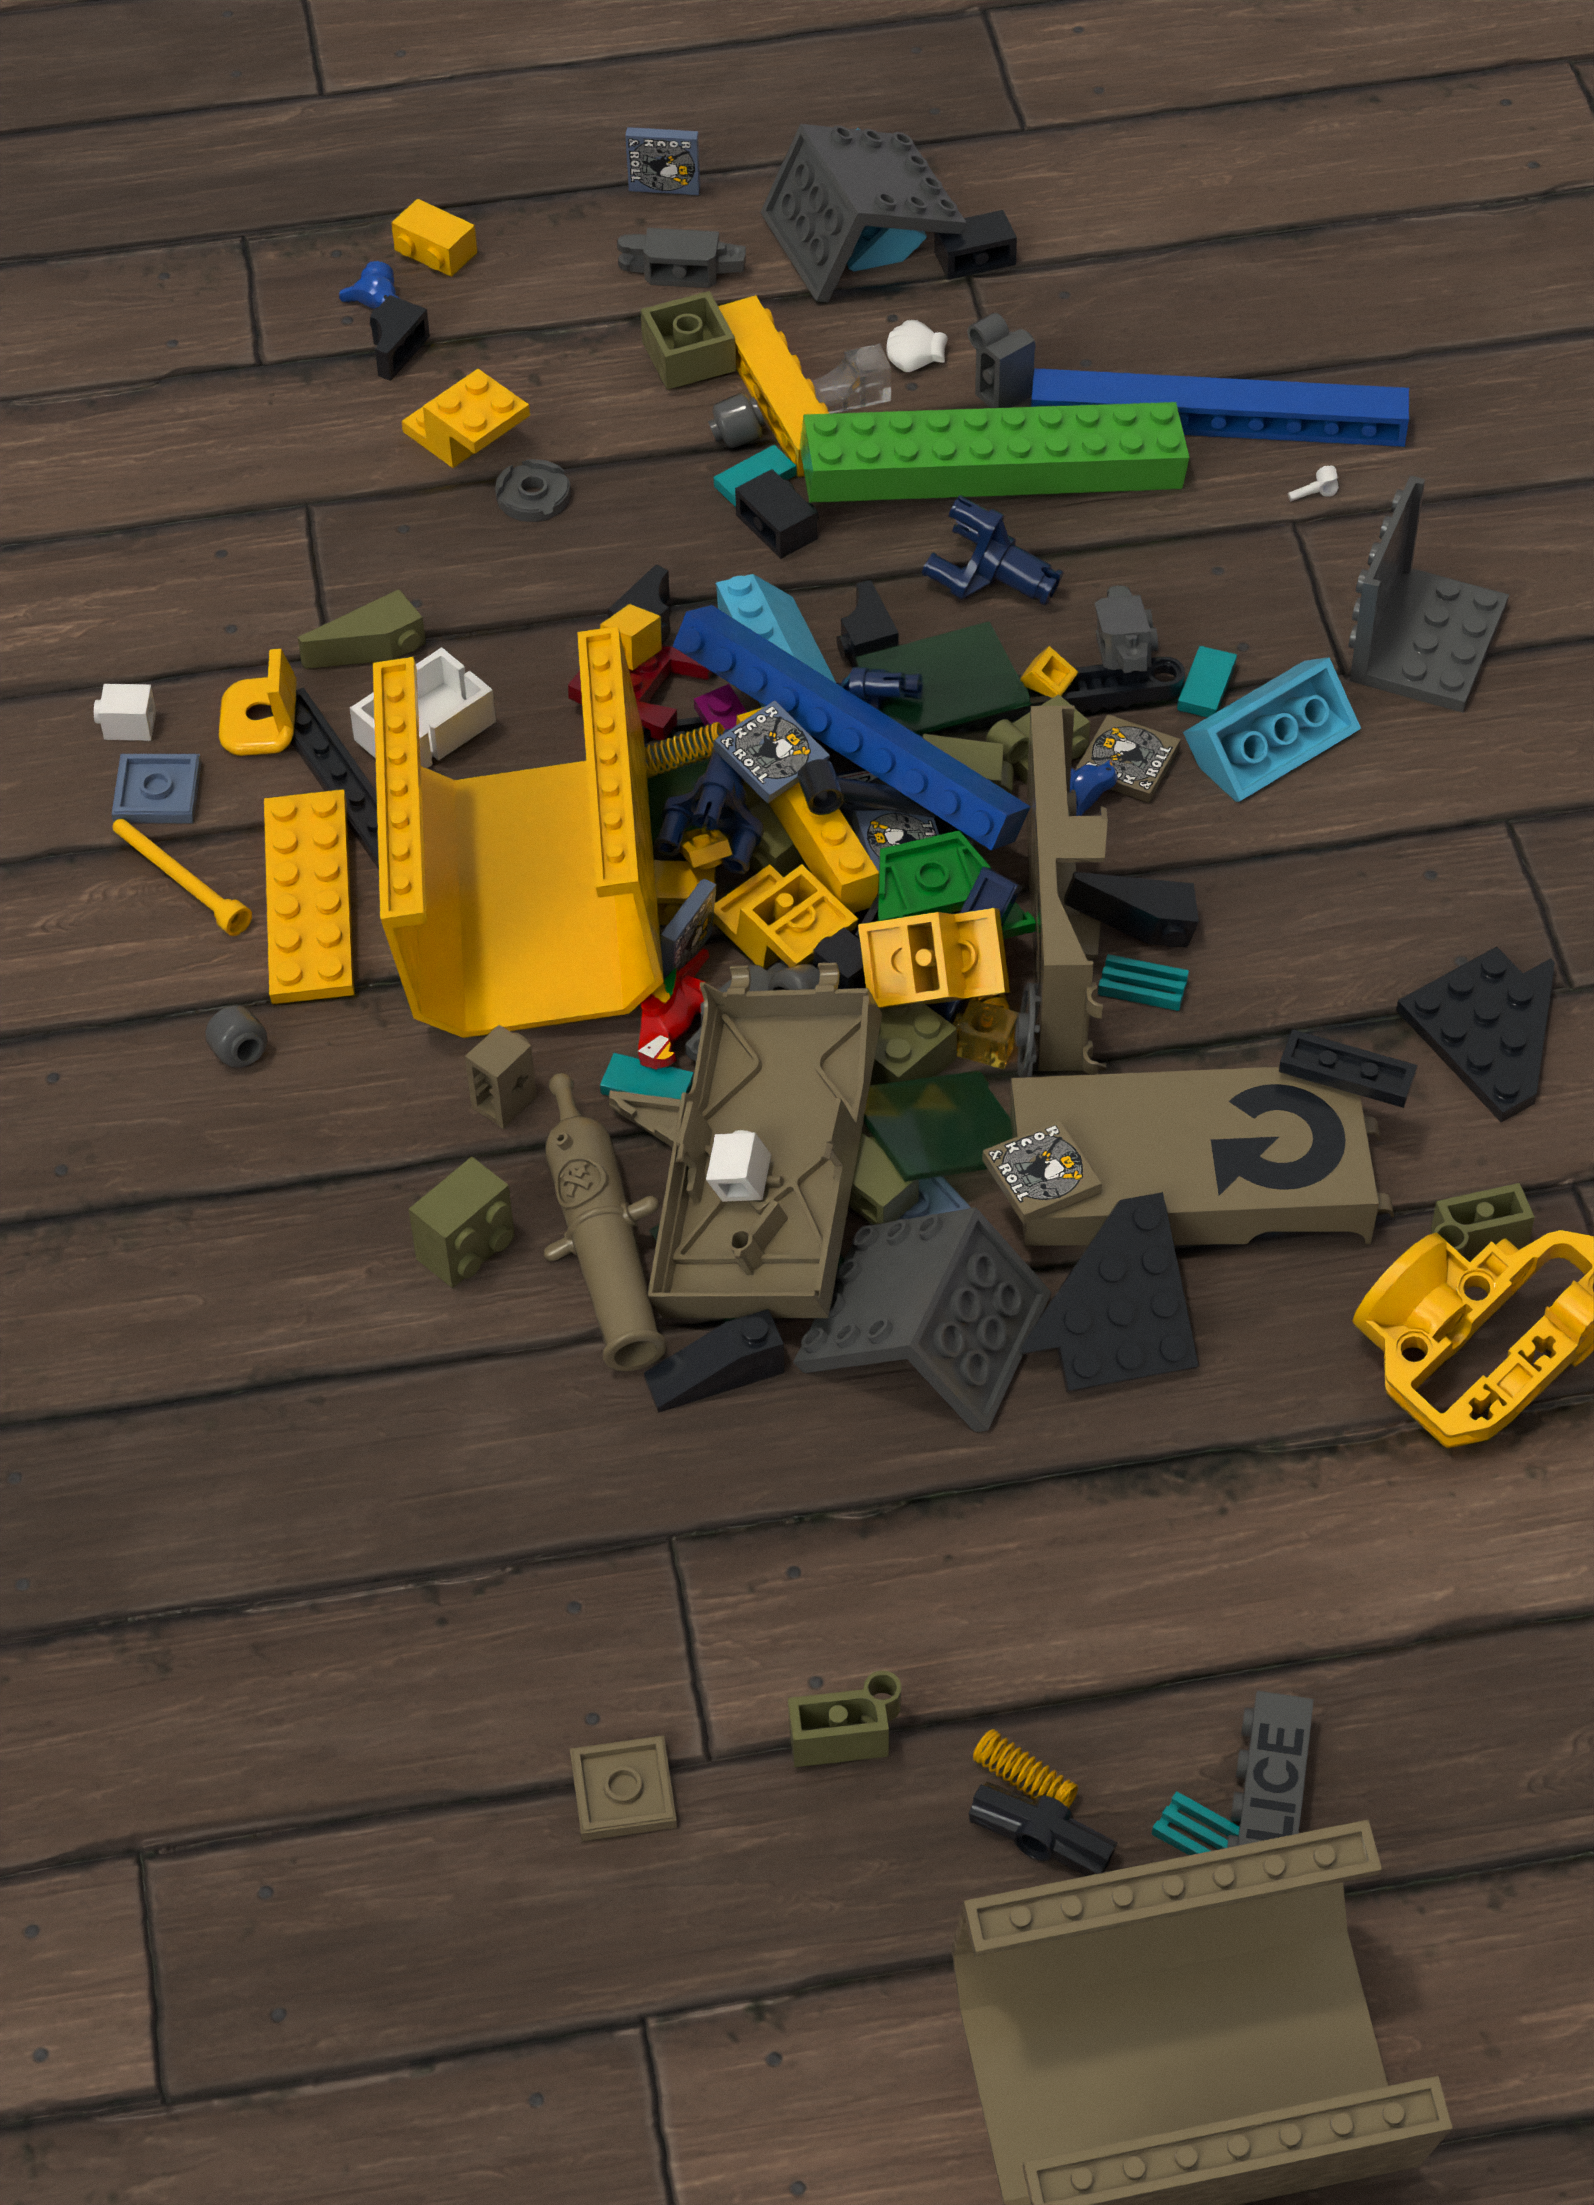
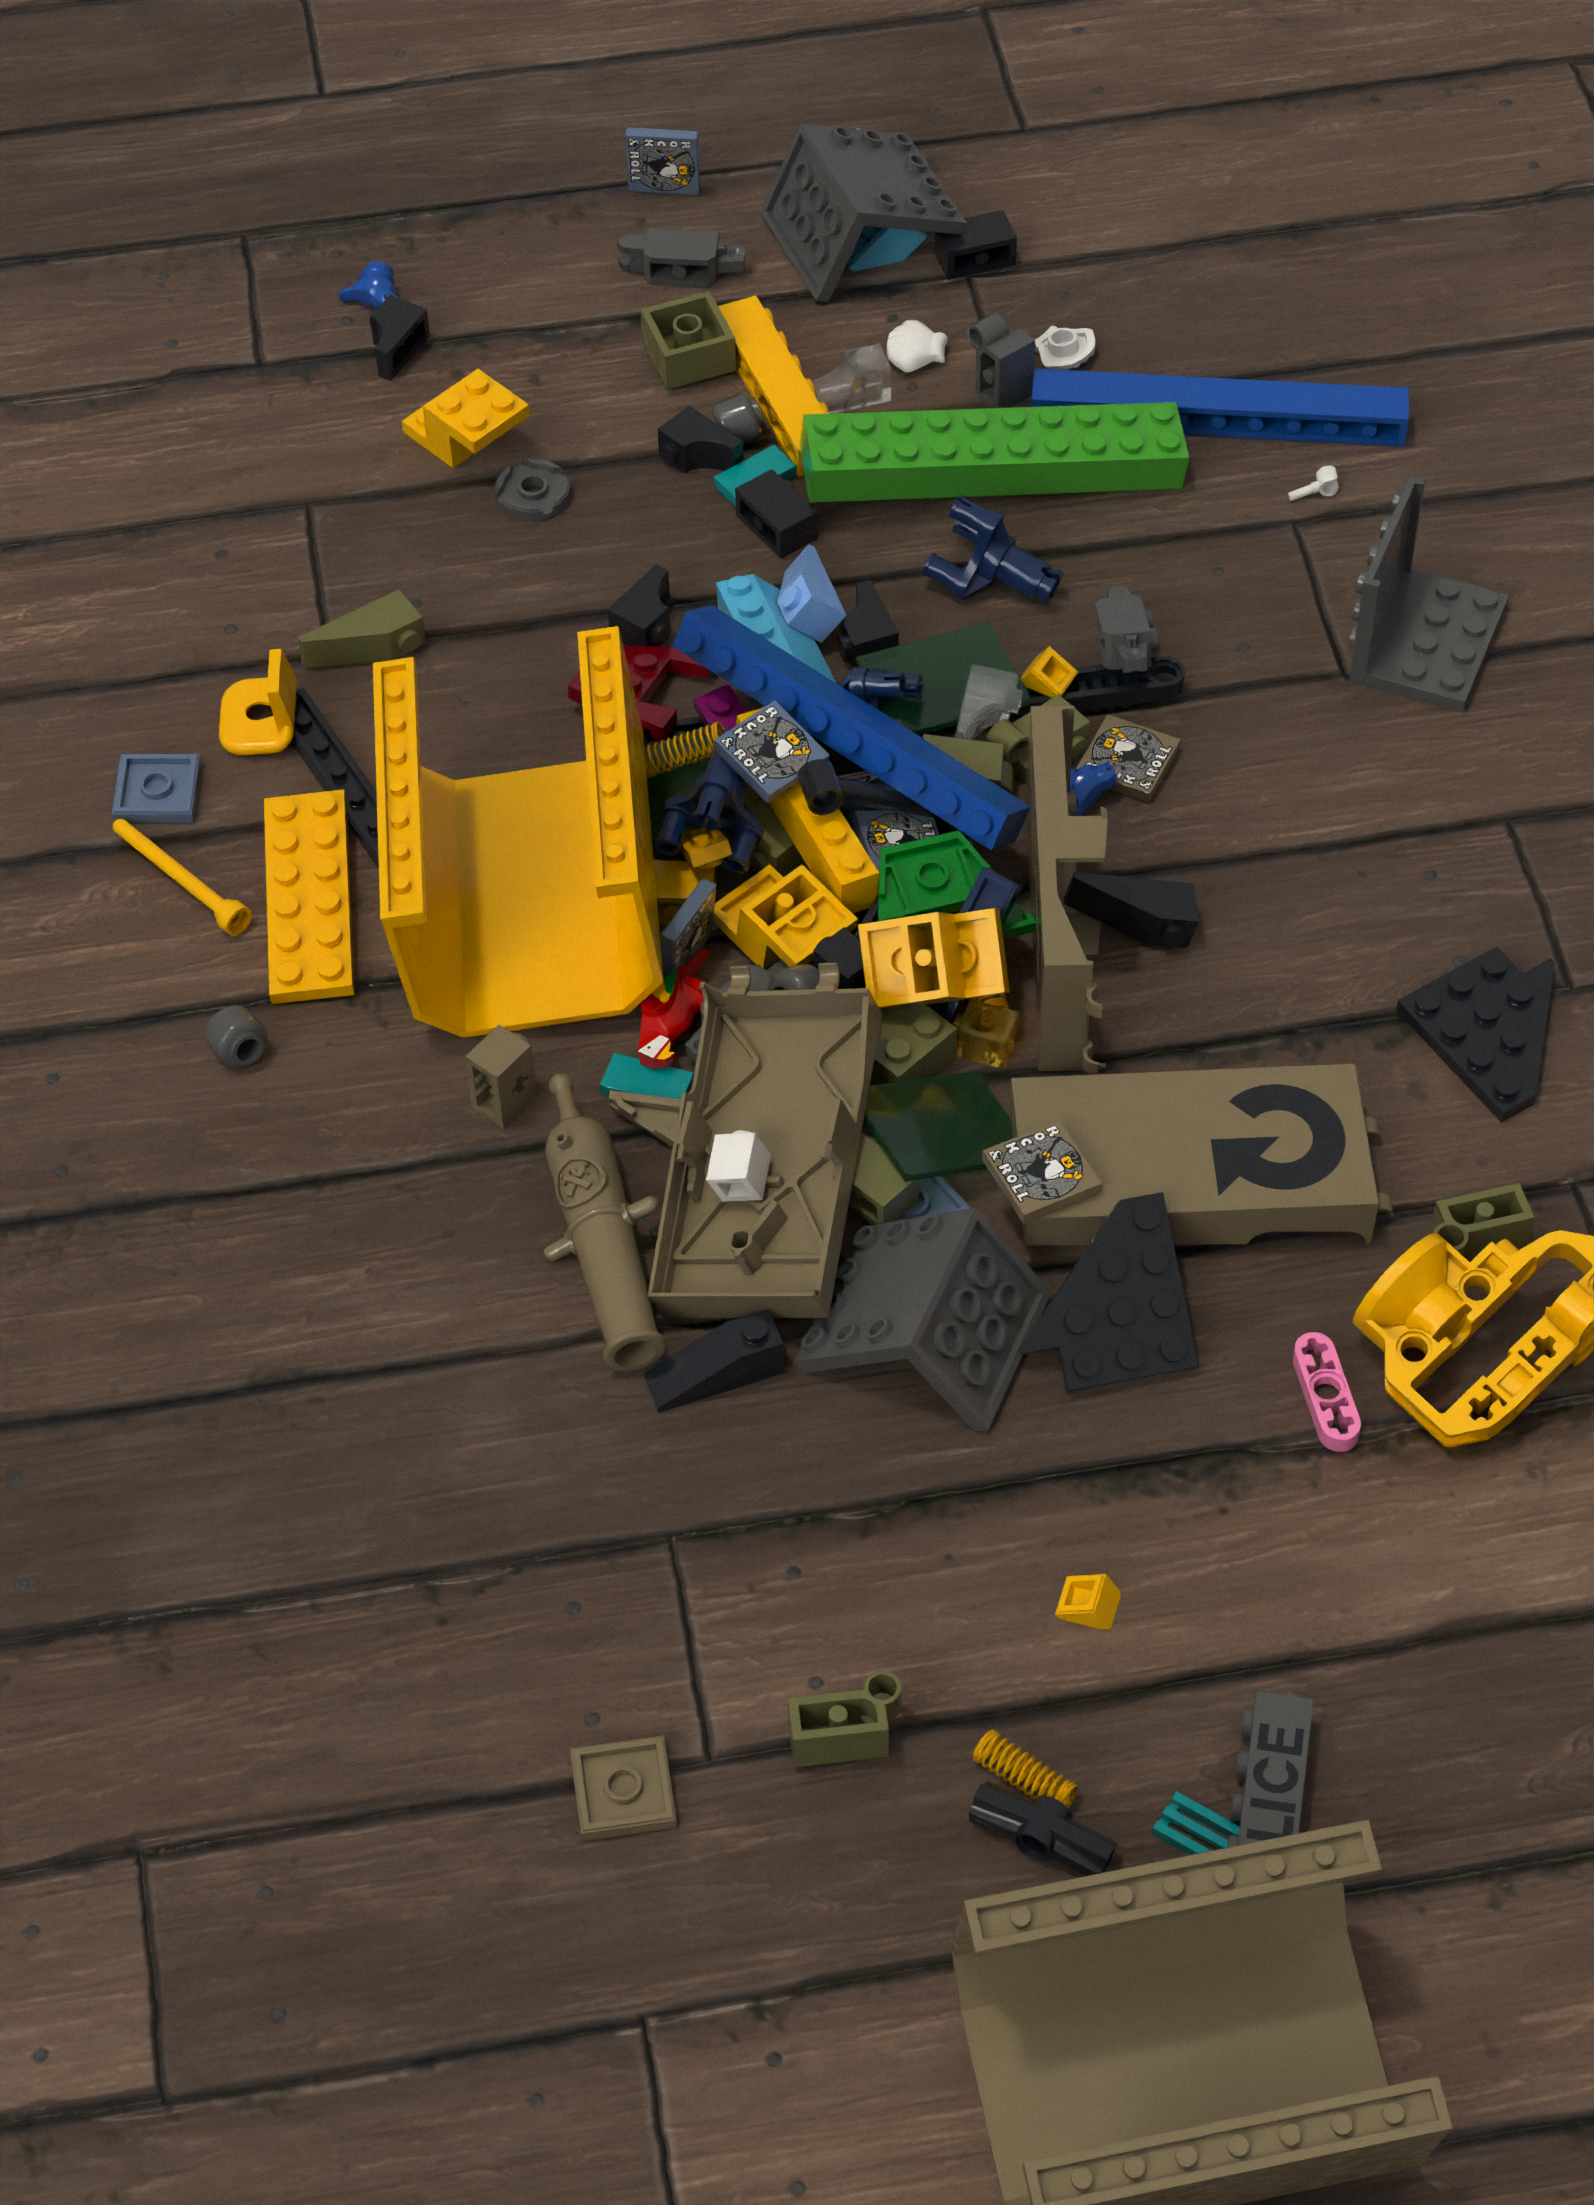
white brick [94,684,156,741] -> none
white piece [350,647,496,768] -> none
yellow brick [391,199,478,277] -> none
olive brick [408,1156,515,1289] -> none
yellow brick [600,604,662,670] -> none
dark grey wheel [1015,982,1041,1078] -> none
teal tile [1098,954,1189,1011] -> none
teal tile [1177,646,1237,717] -> none
medium azure slope [1183,657,1361,802] -> none
black plate [1278,1029,1418,1108] -> none
none -> black arch [658,406,744,474]
none -> light blue slope [777,544,846,643]
none -> clear arch [954,664,1023,740]
none -> white animal [1035,325,1095,370]
none -> yellow slope [1055,1574,1121,1630]
none -> bright pink beam [1293,1332,1361,1452]

